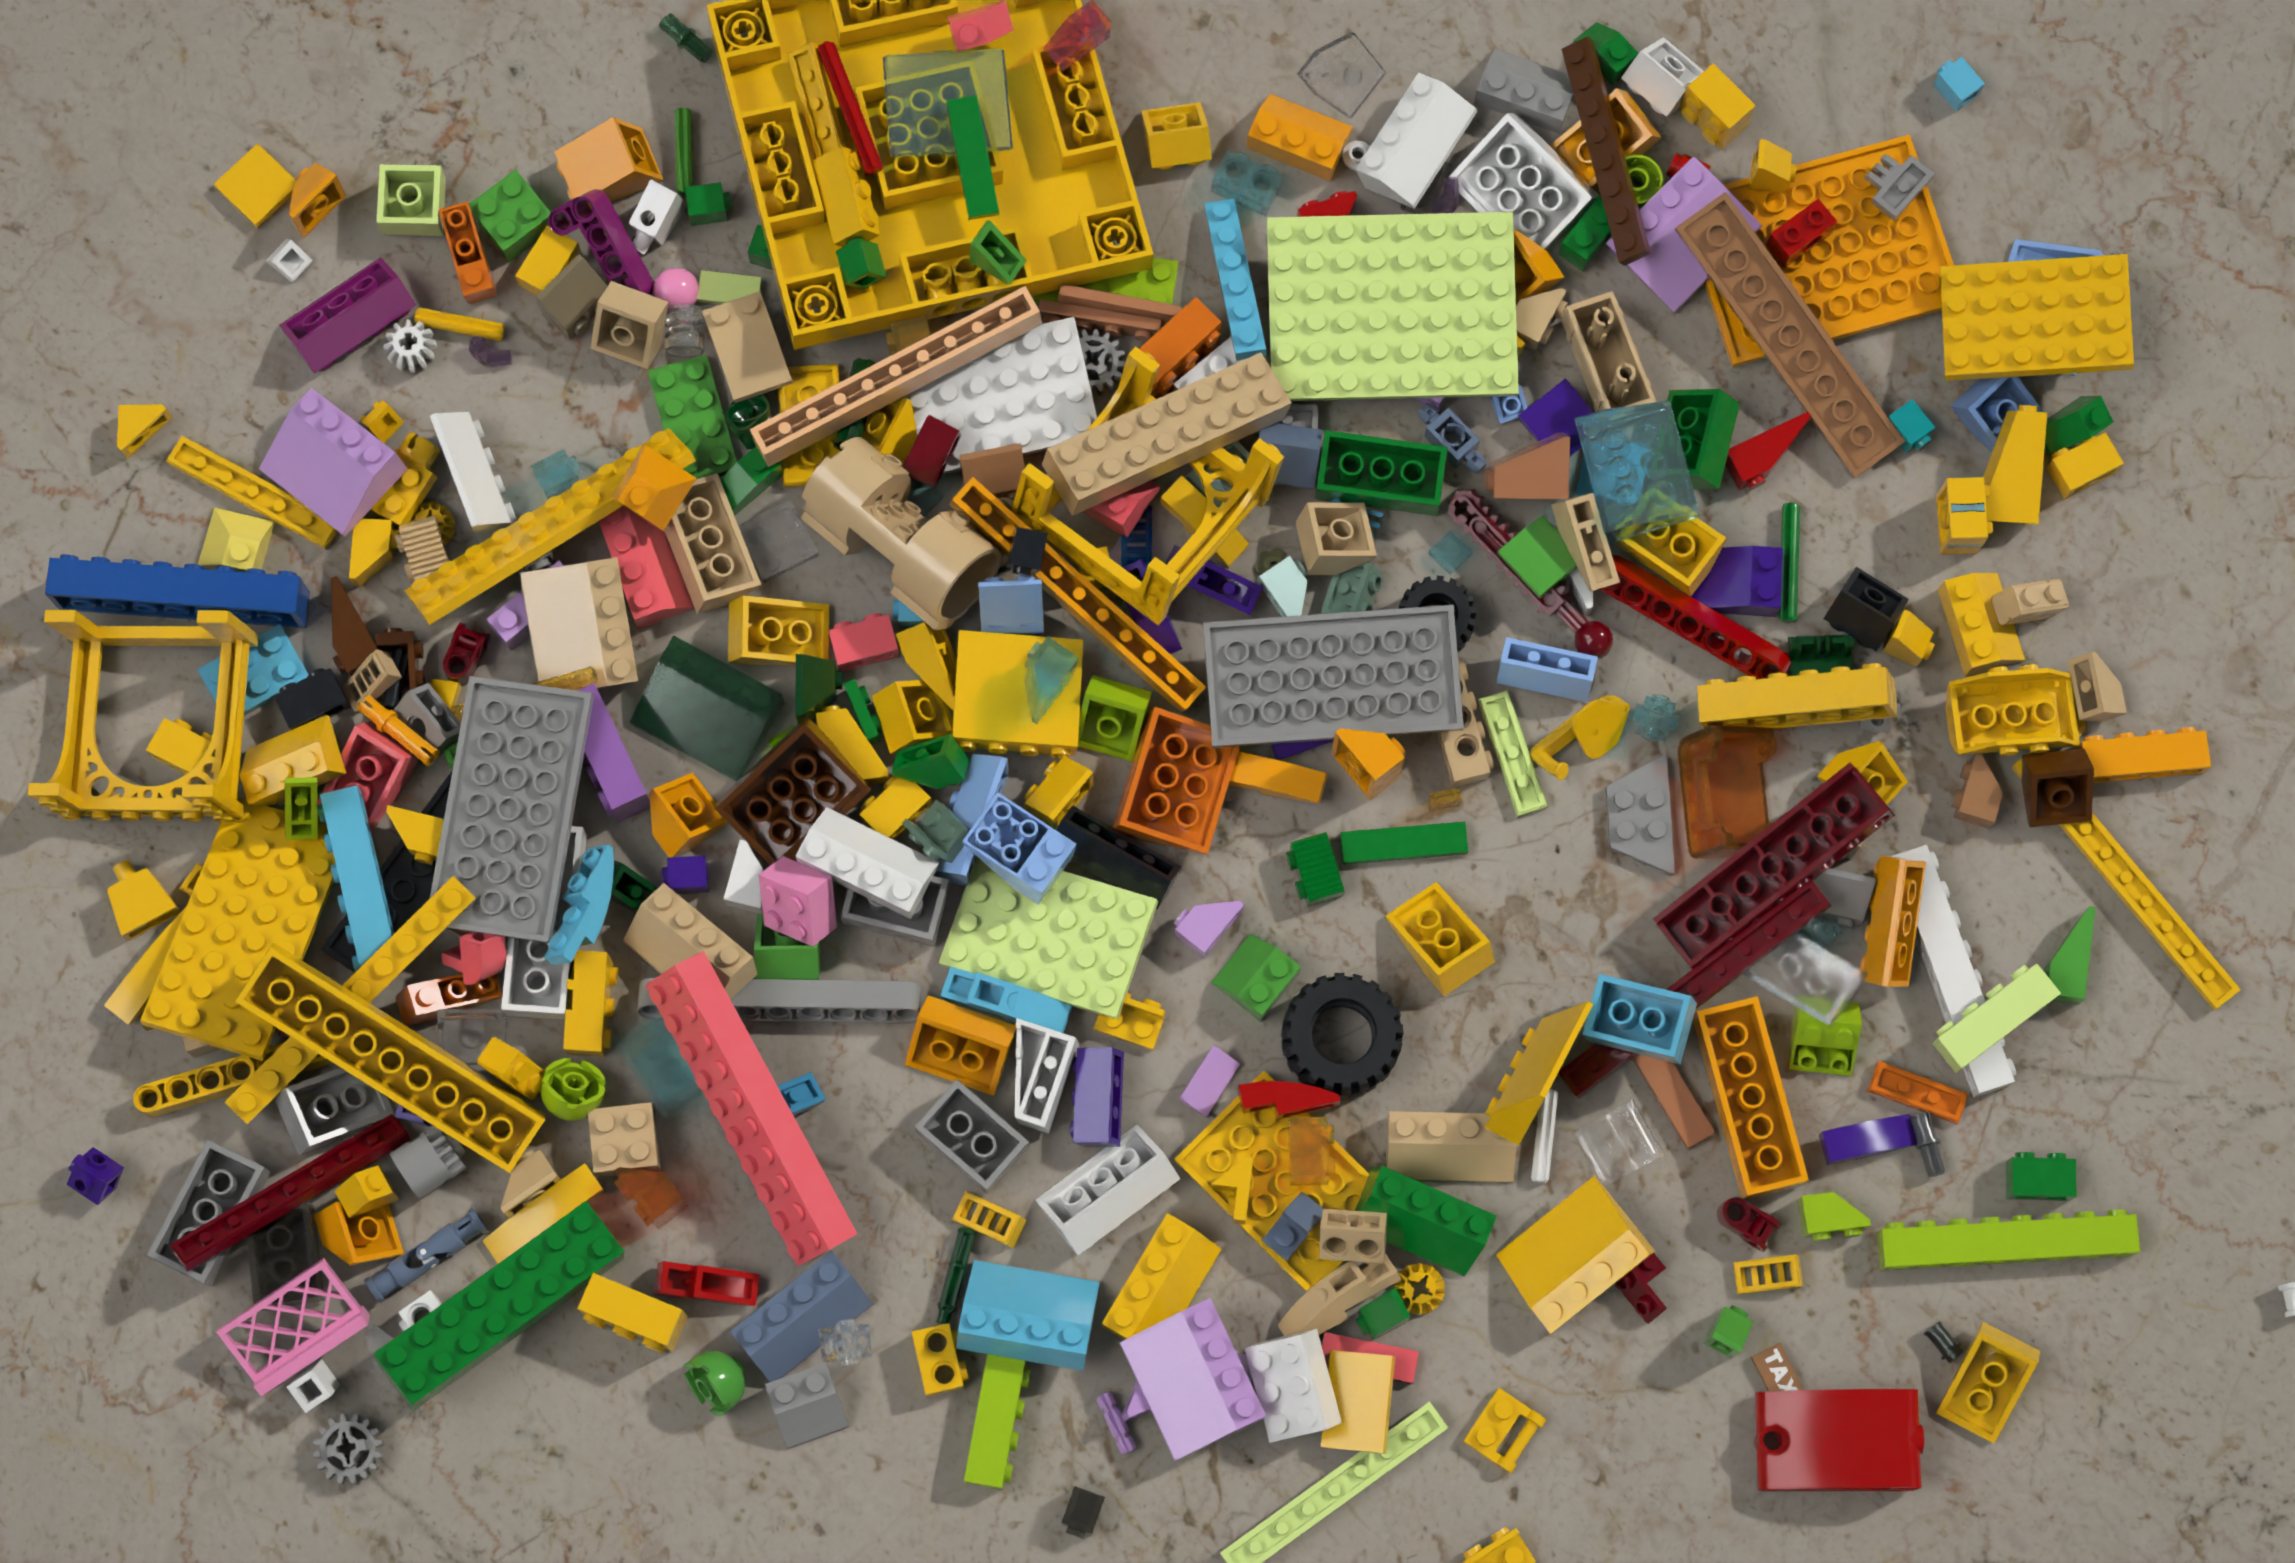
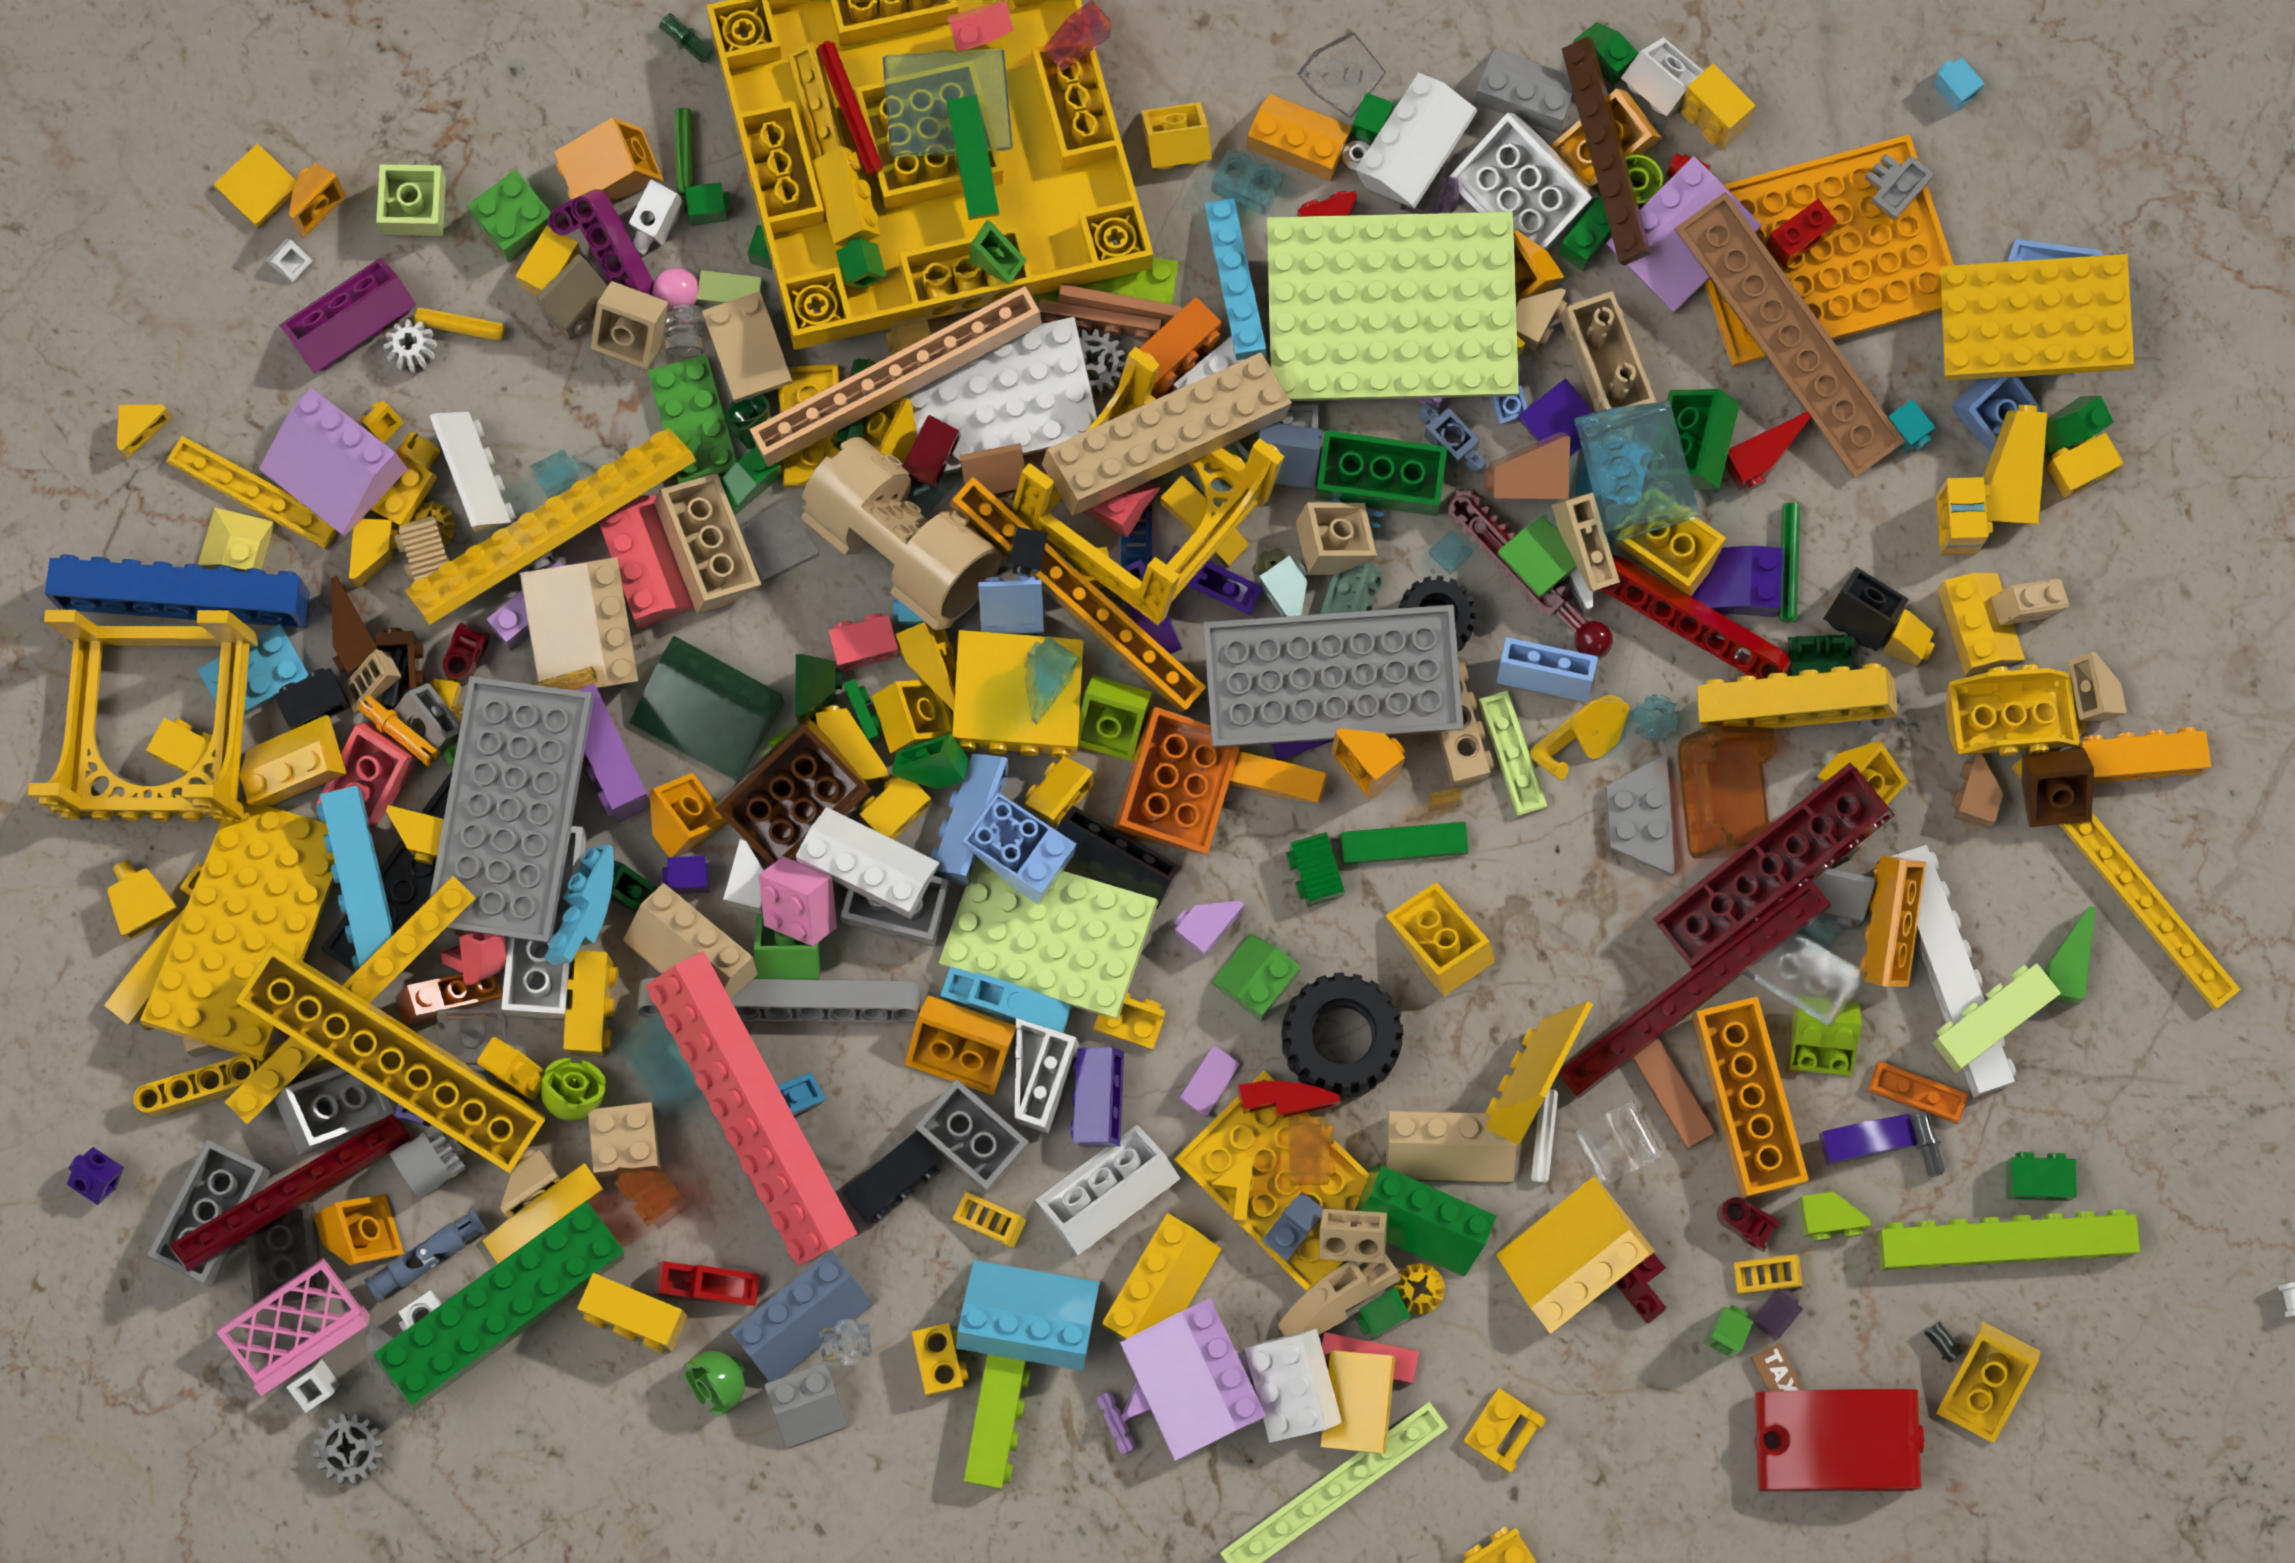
lime slope [284,777,318,840] -> none
yellow slope [334,1165,400,1218] -> none
orange slope [439,201,498,304] -> none
clear purple arm [469,336,512,367] -> none
light orange slope [611,445,697,531] -> none
yellow slope [728,595,830,666] -> none
sand green bracket [902,800,970,864] -> none
dark green piece [936,1227,976,1324] -> none
clear smoke brick [1061,1486,1105,1539] -> none
medium azure brick [1582,974,1697,1064] -> none
yellow slope [1749,139,1796,192] -> none
none -> black brick [842,1131,942,1225]
none -> green brick [1351,92,1394,145]
none -> clear purple brick [1751,1288,1803,1341]

